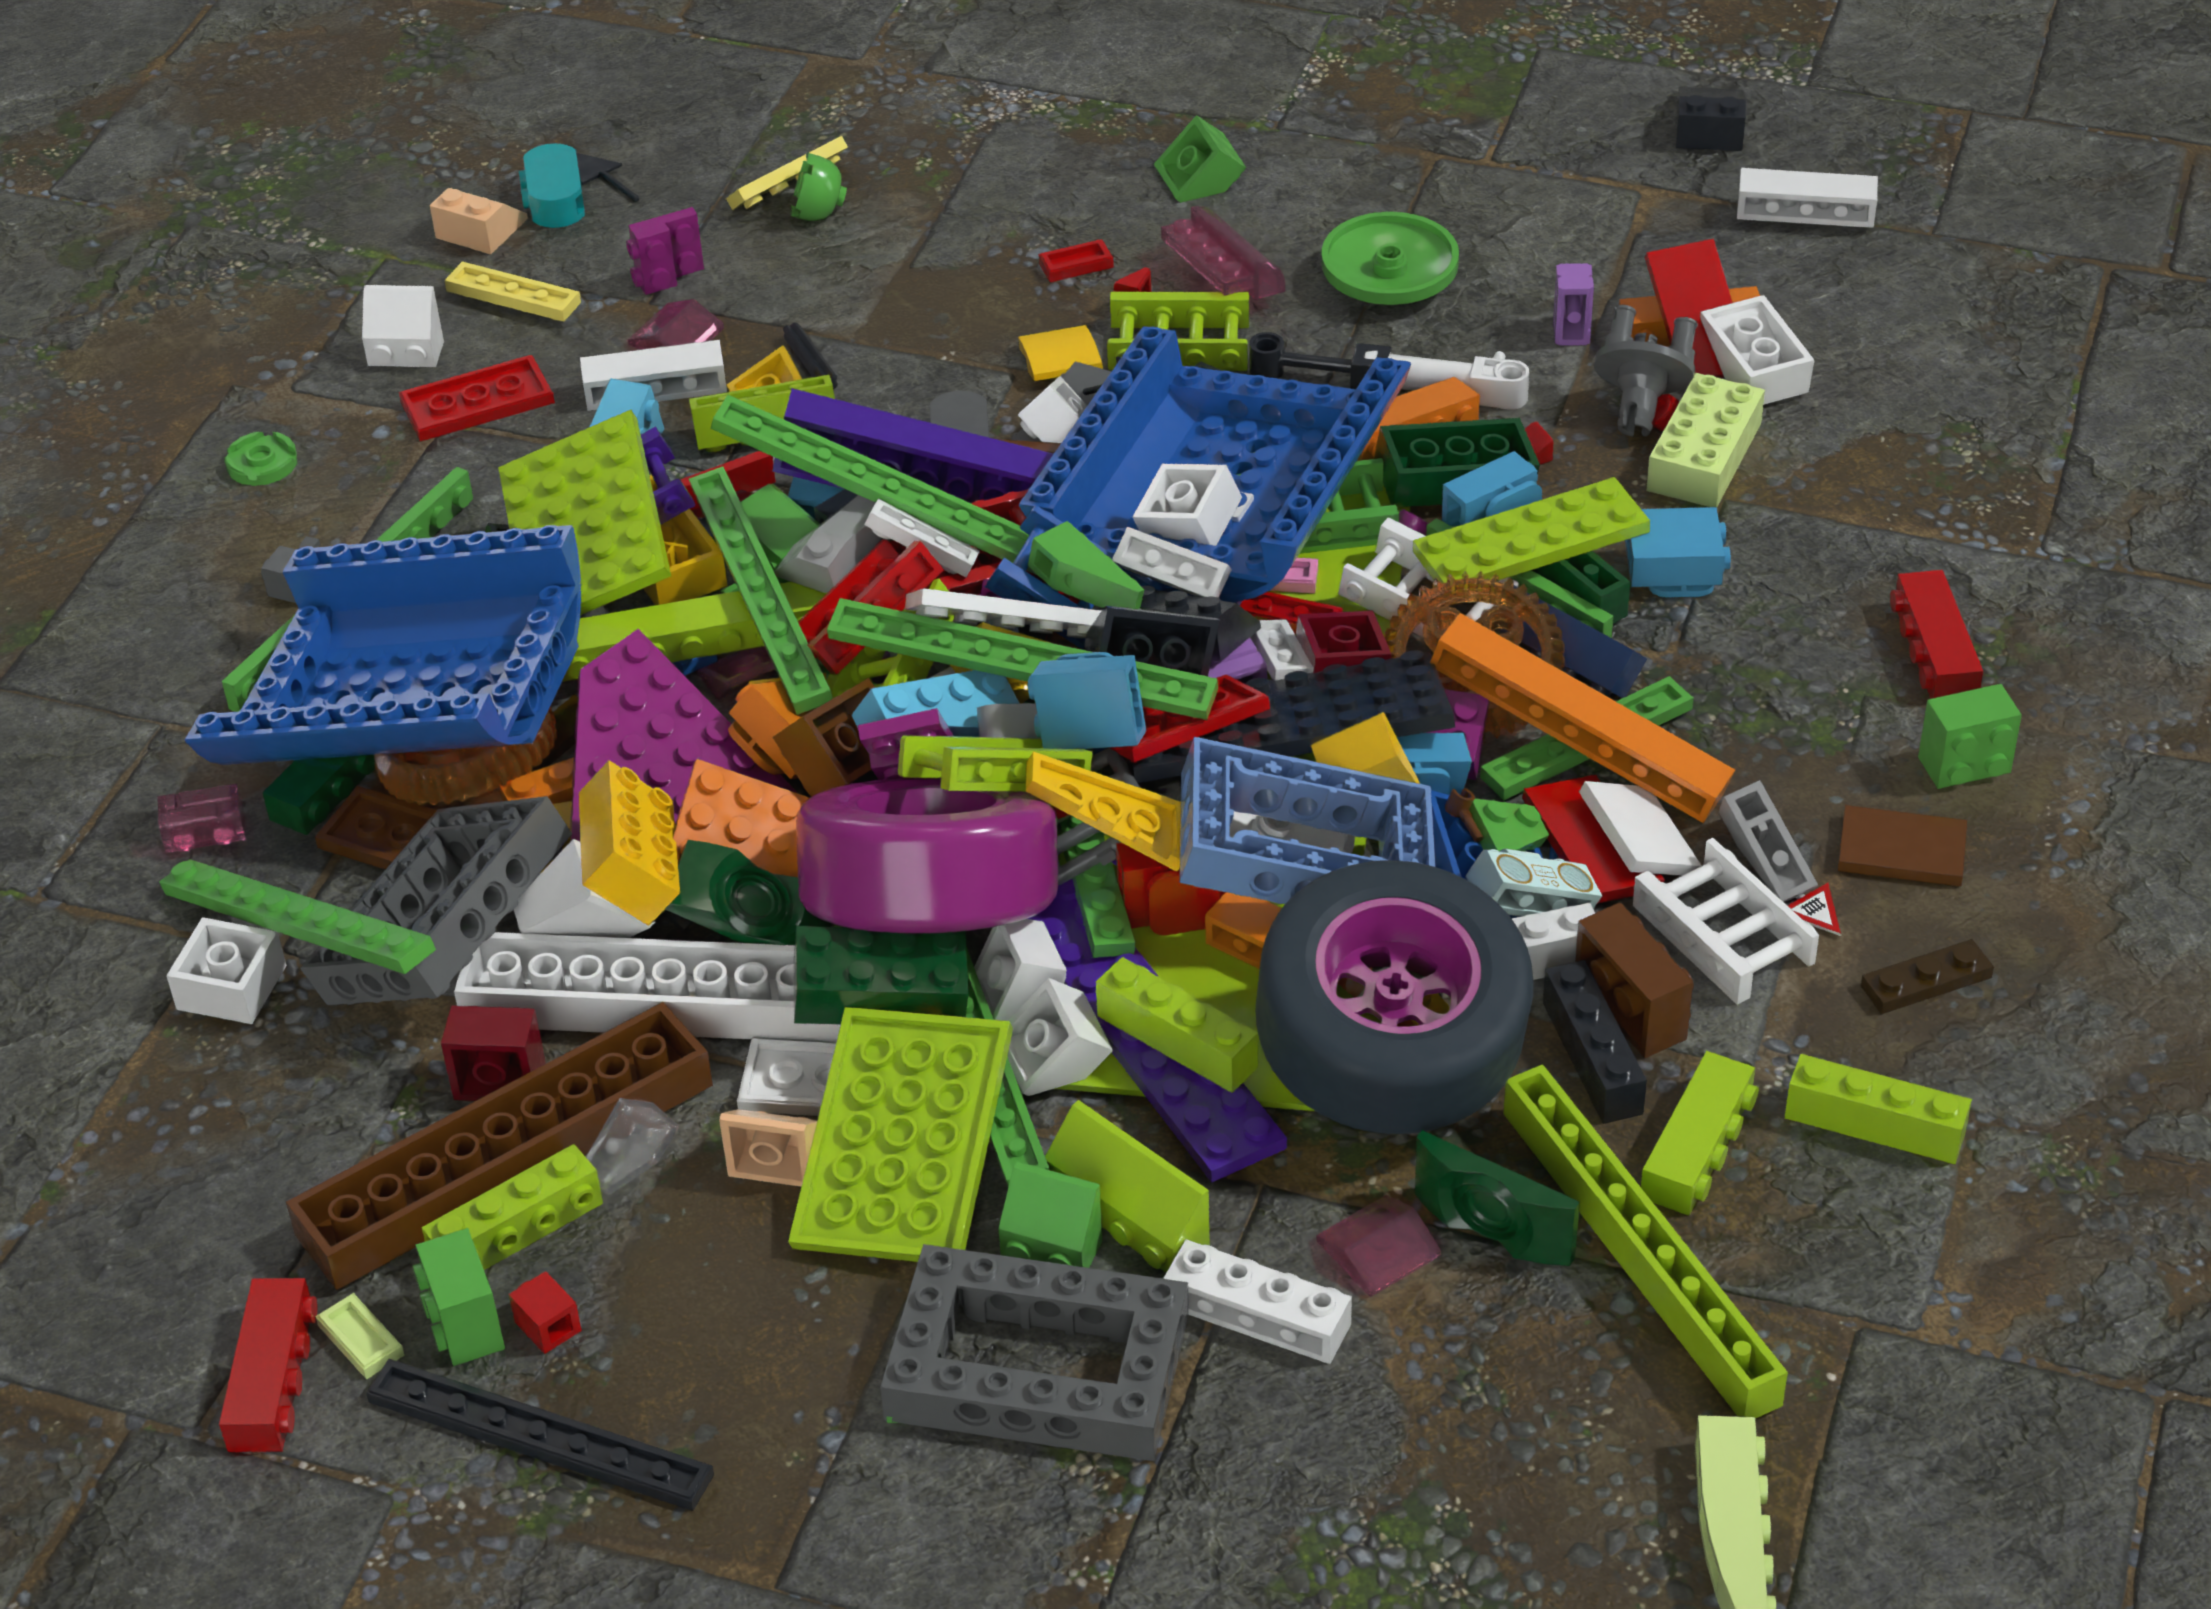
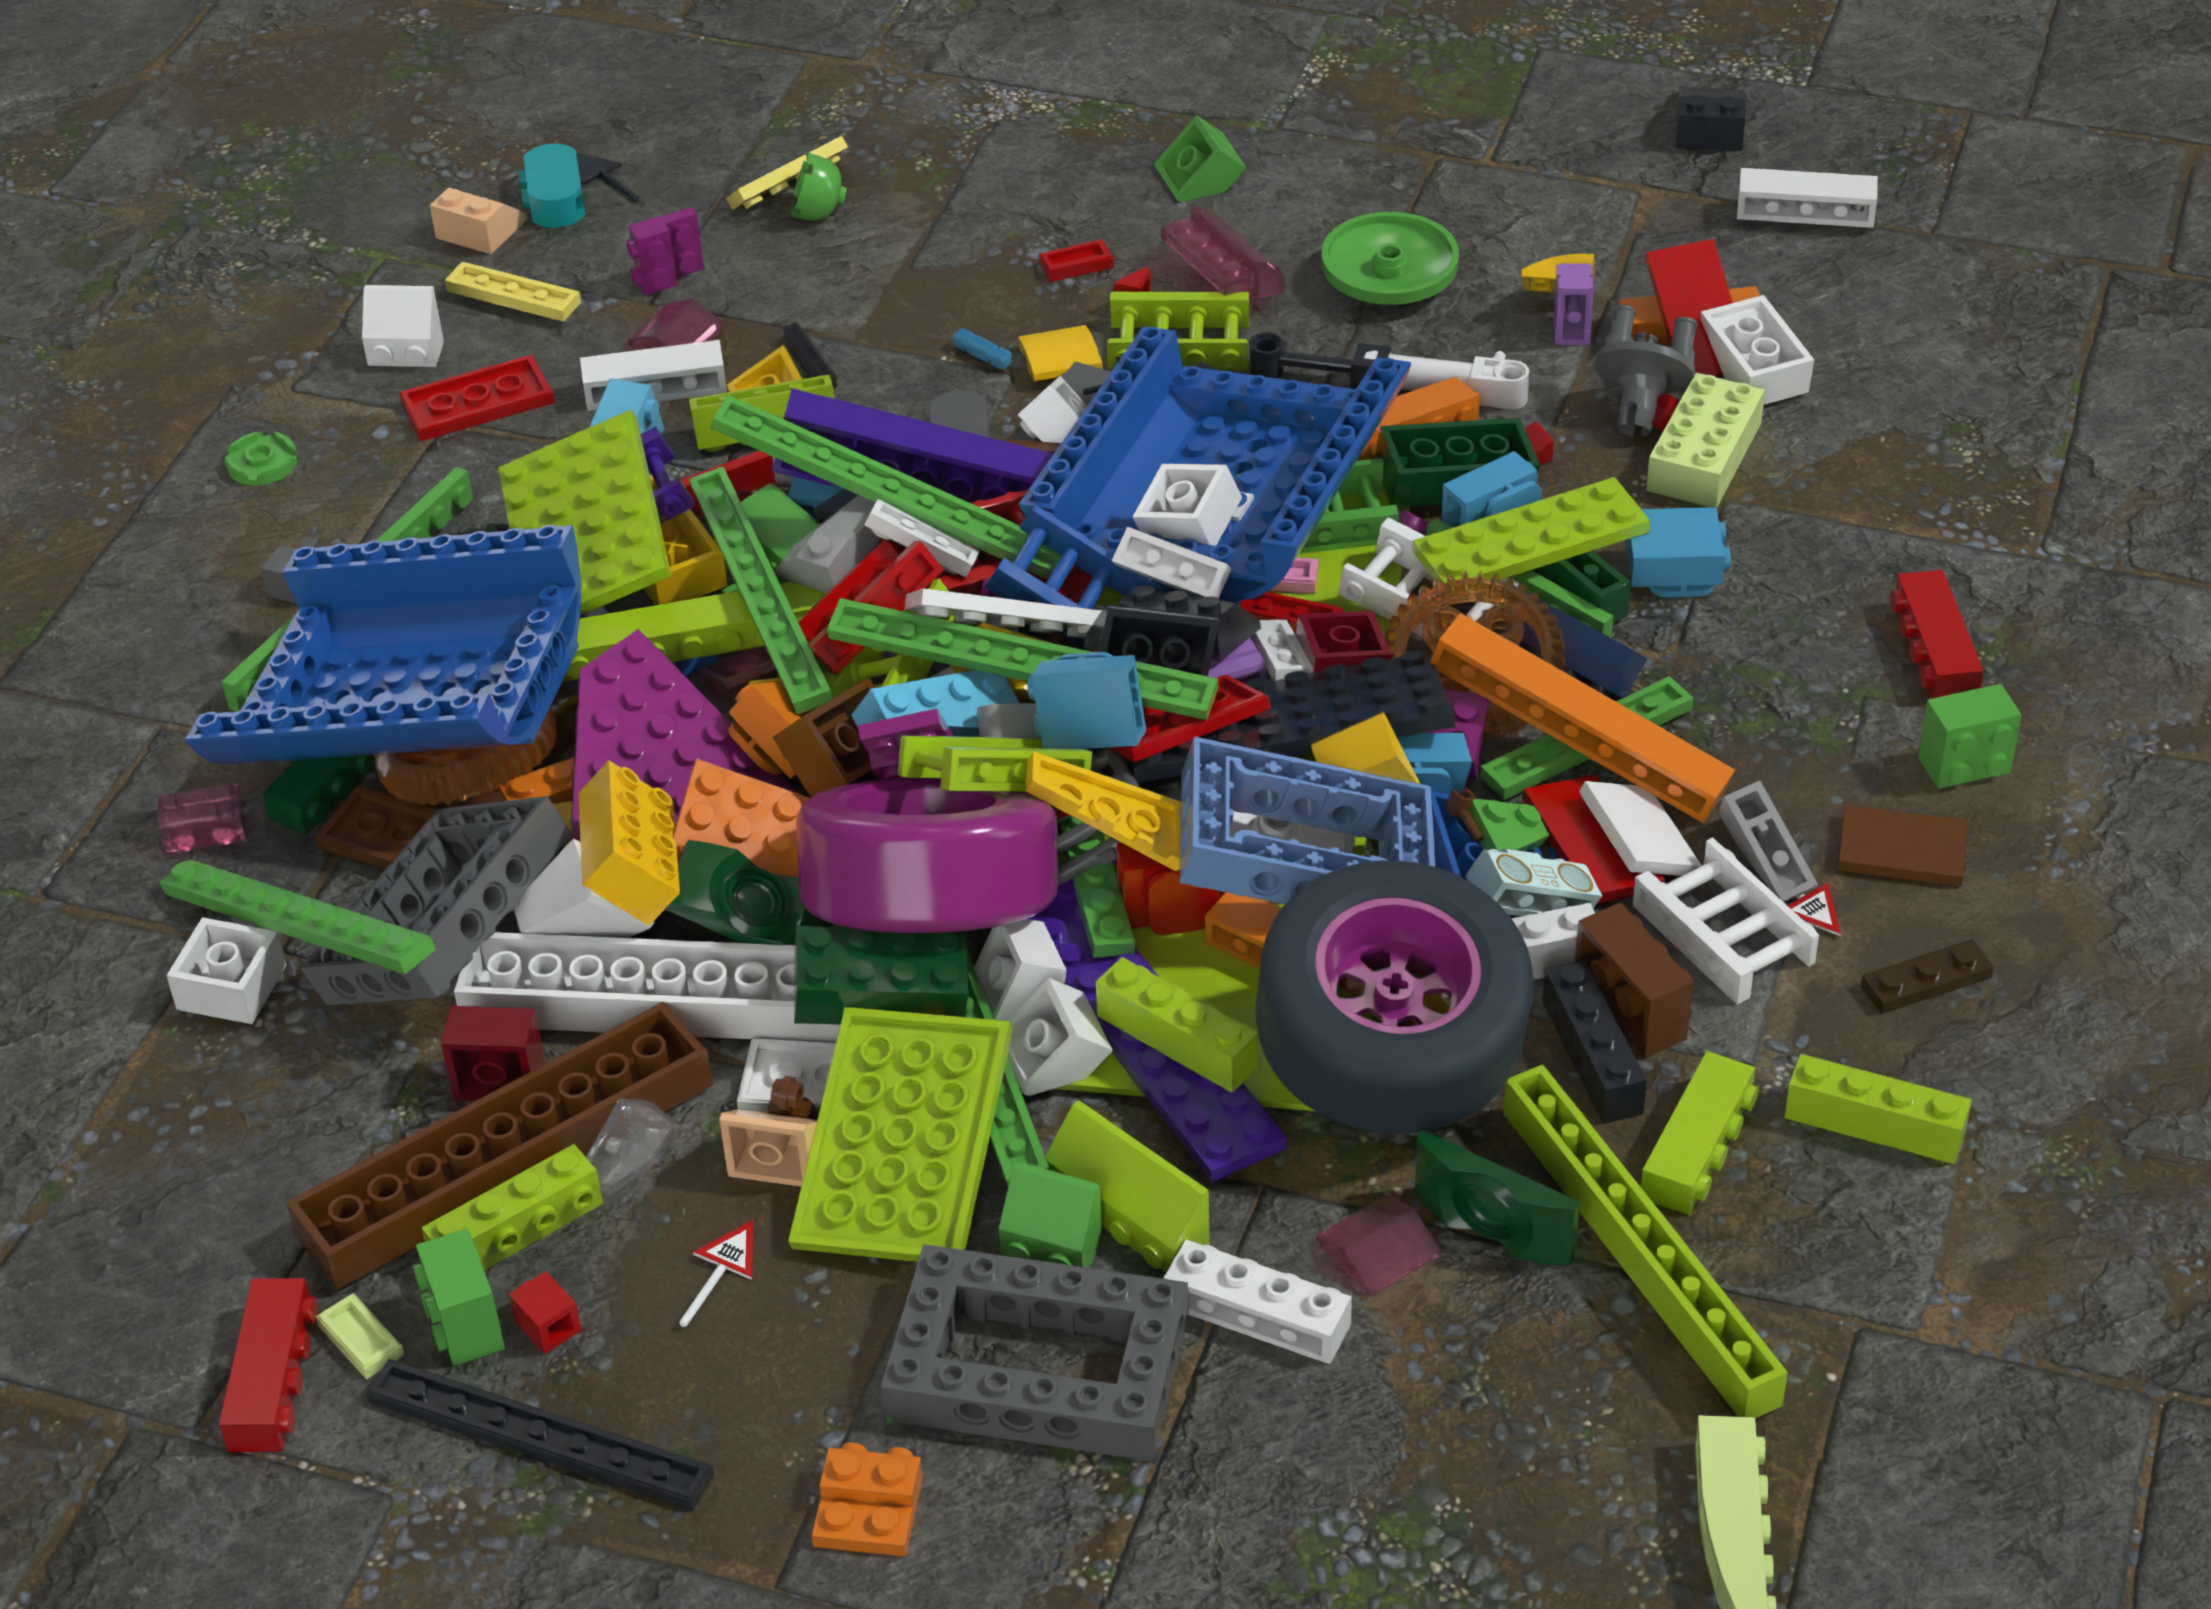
bright green slope [1027,521,1144,609] -> none
none -> piece [679,1220,753,1327]
none -> reddish brown plate [767,1076,819,1120]
none -> orange plate [812,1442,923,1557]
none -> dark azure axle [952,328,1012,370]
none -> yellow slope [1521,254,1595,293]

